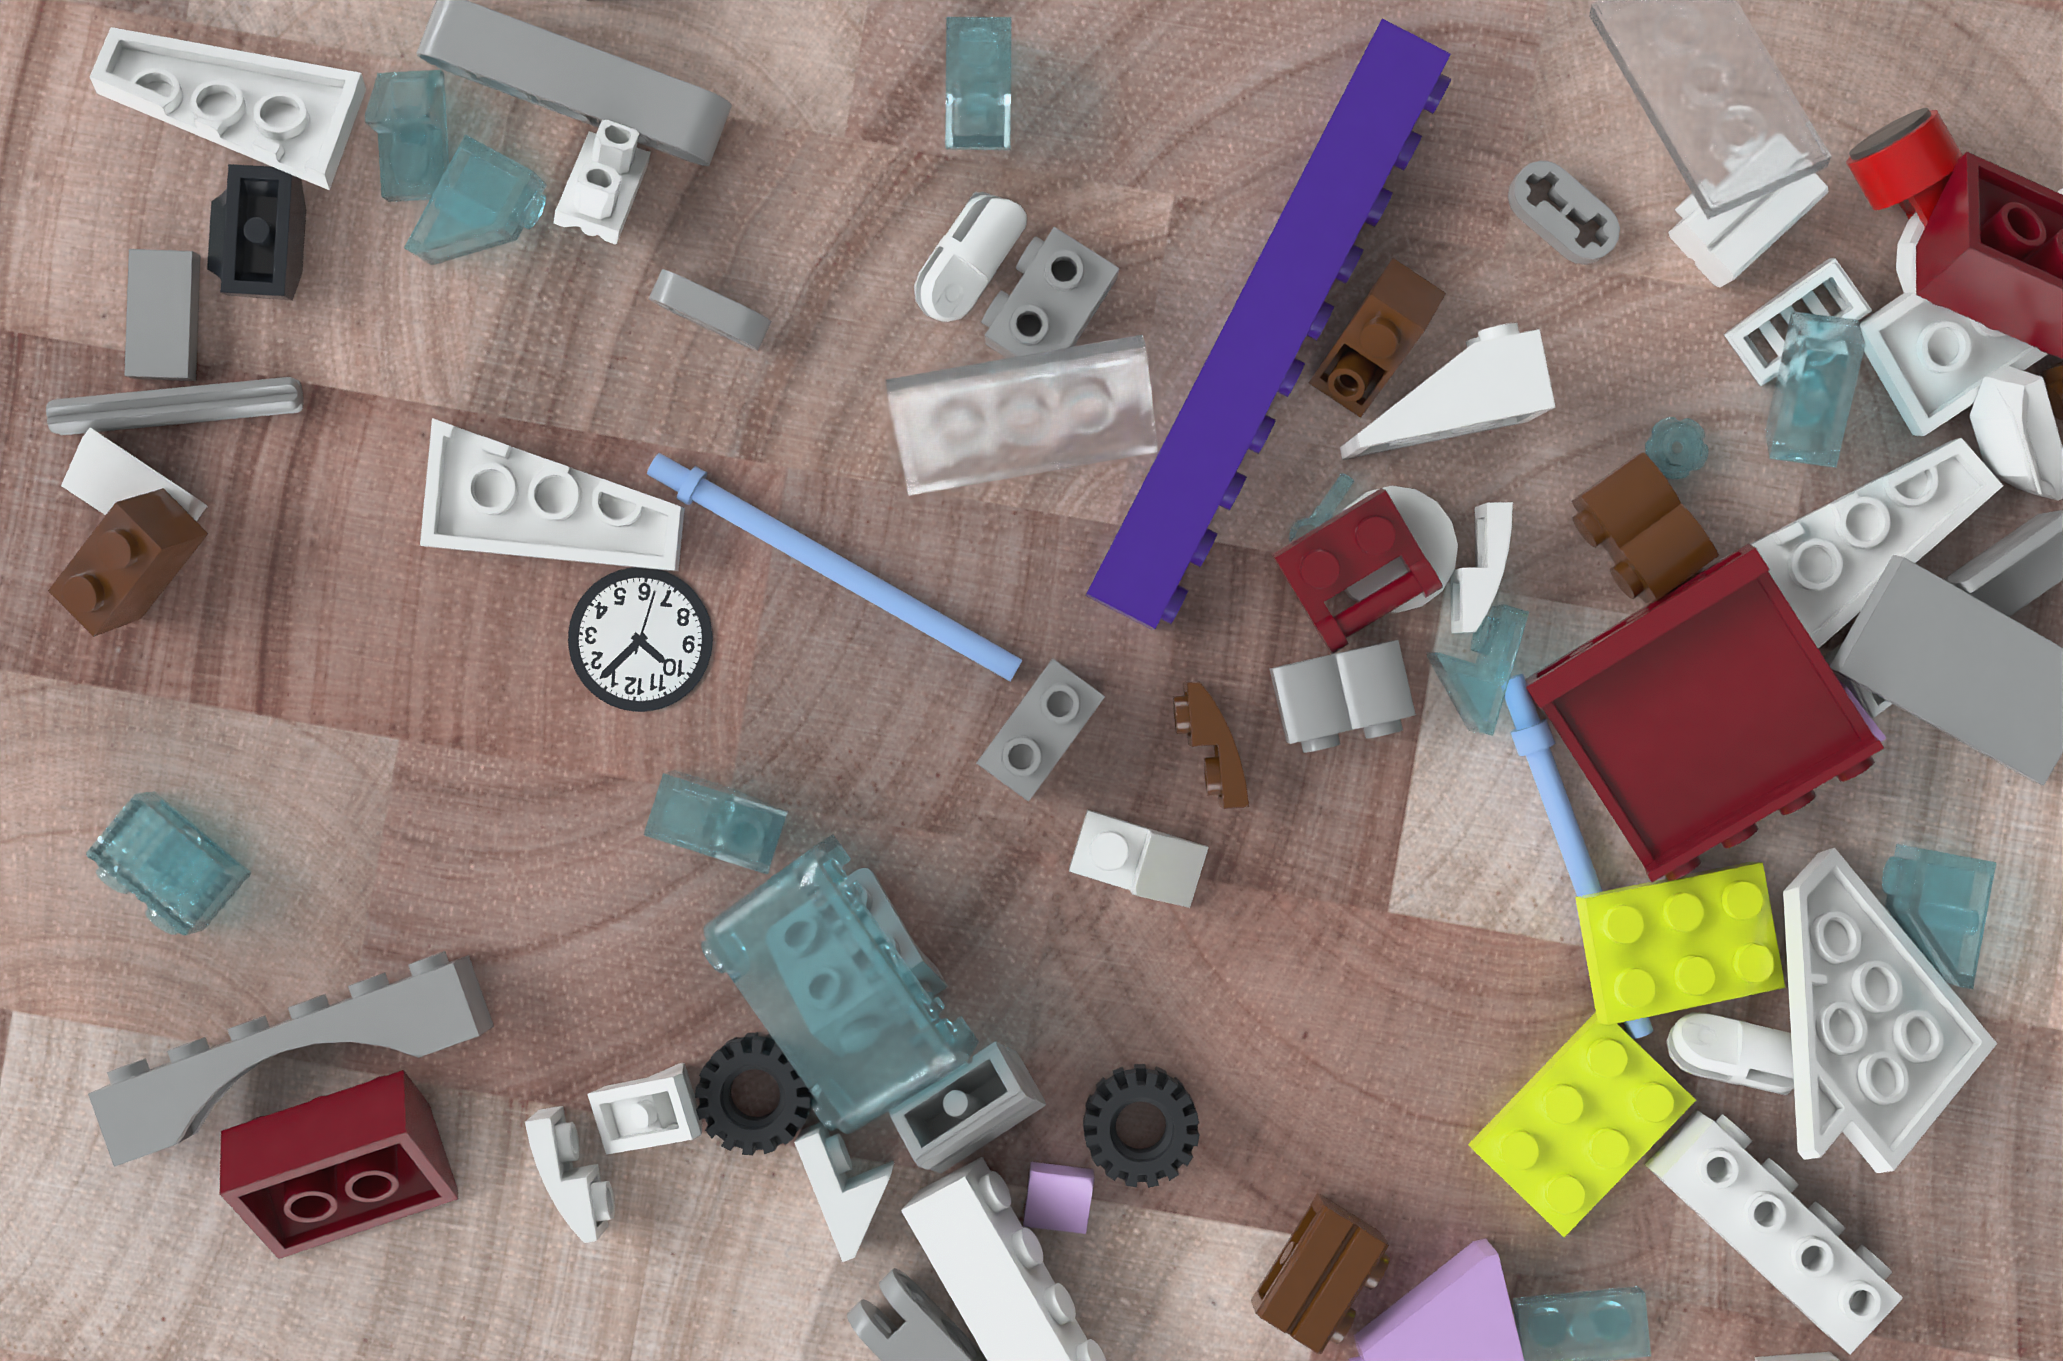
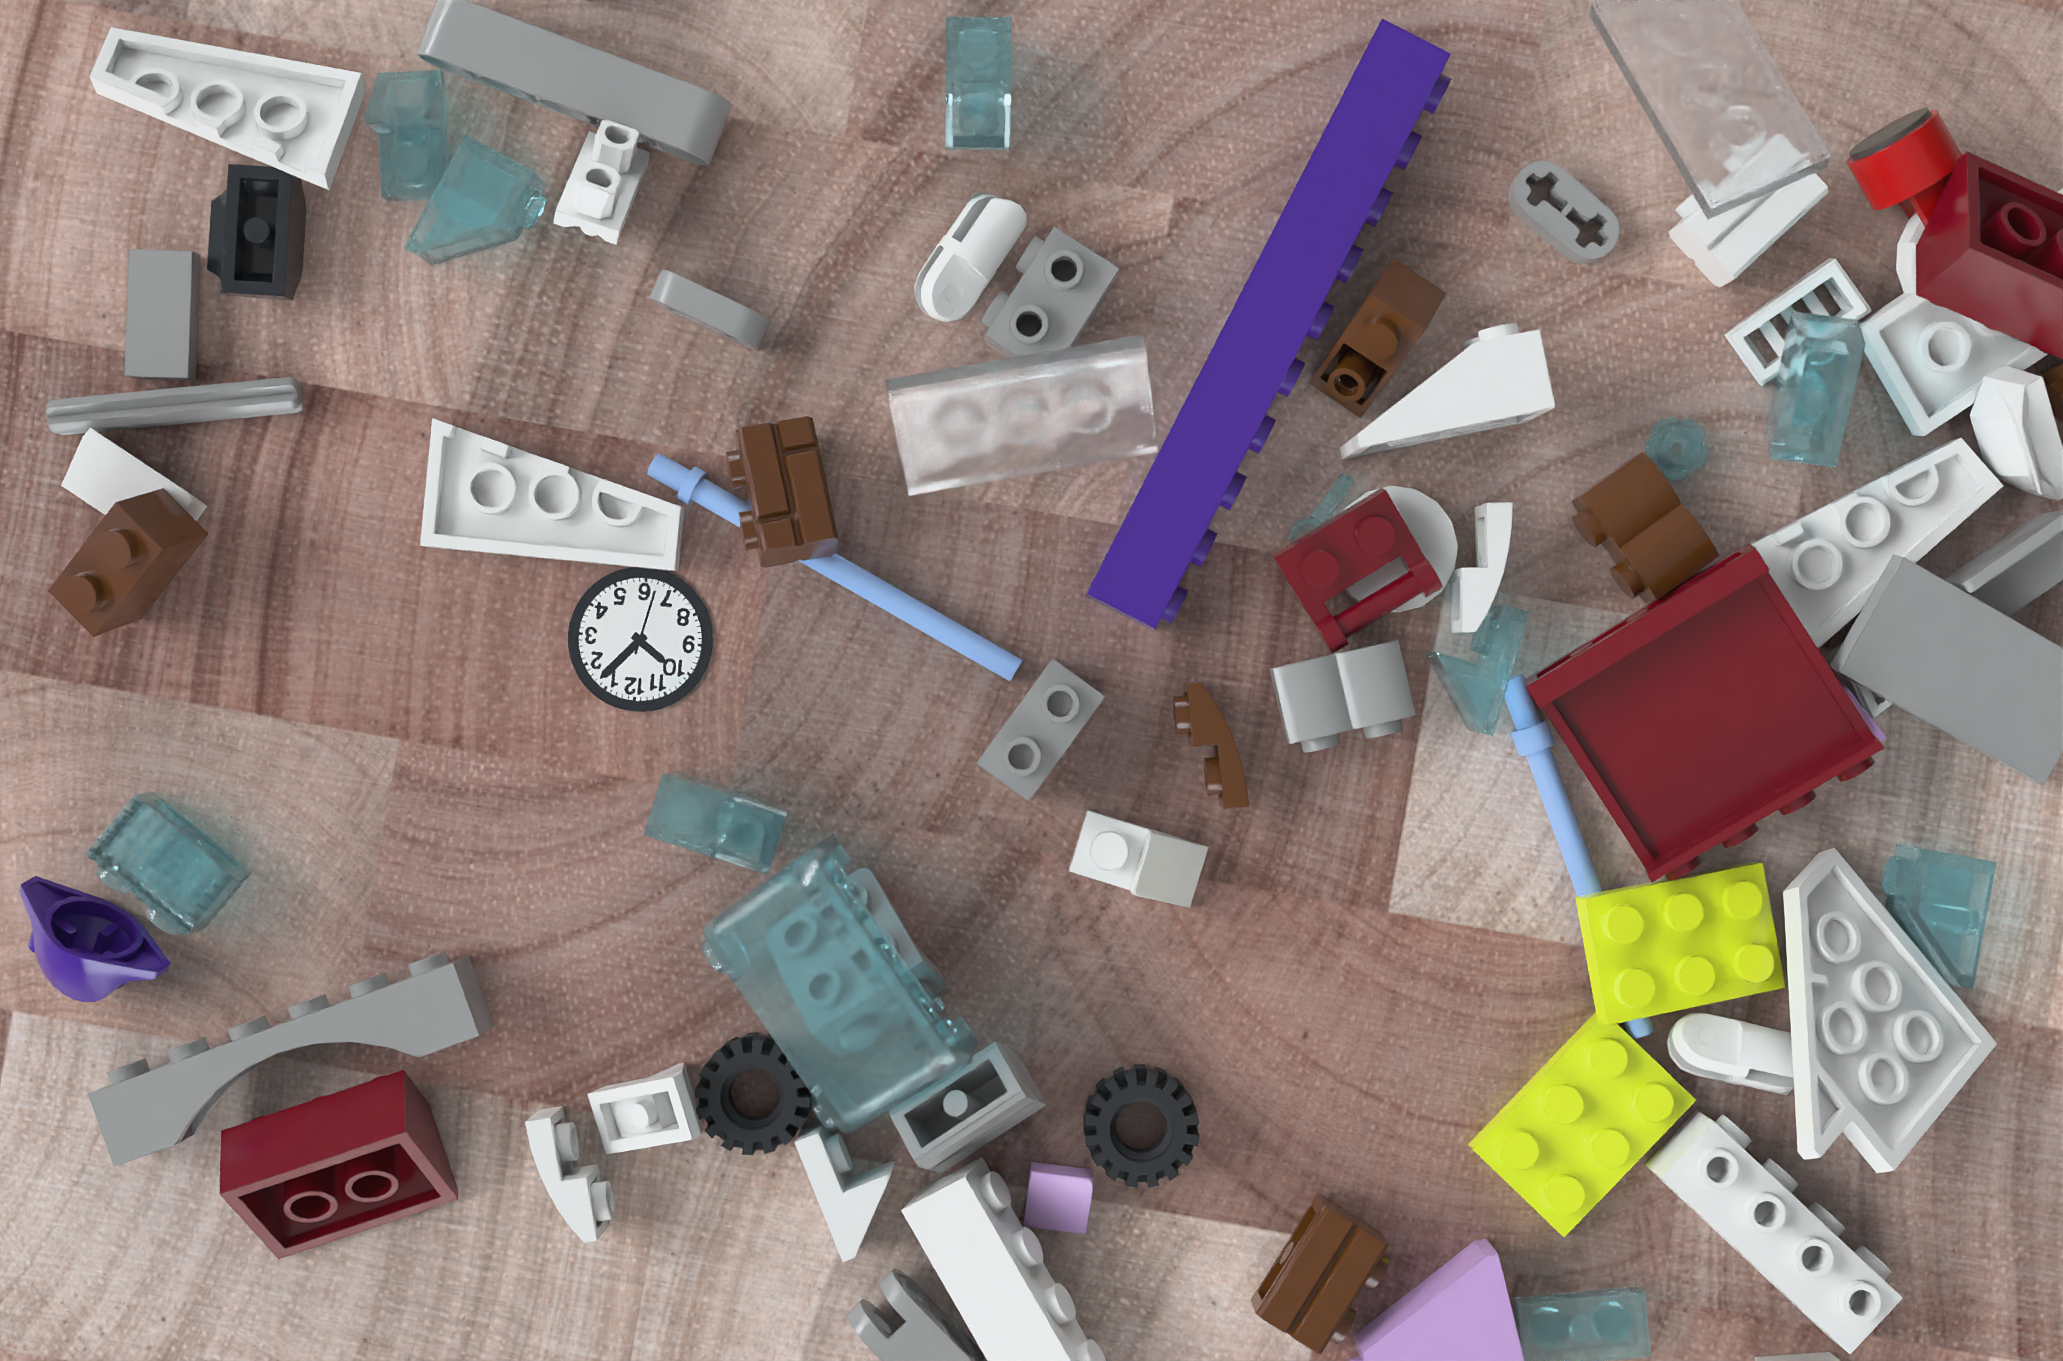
none -> dark purple hat [20,876,171,1002]
none -> reddish brown brick [726,416,839,568]

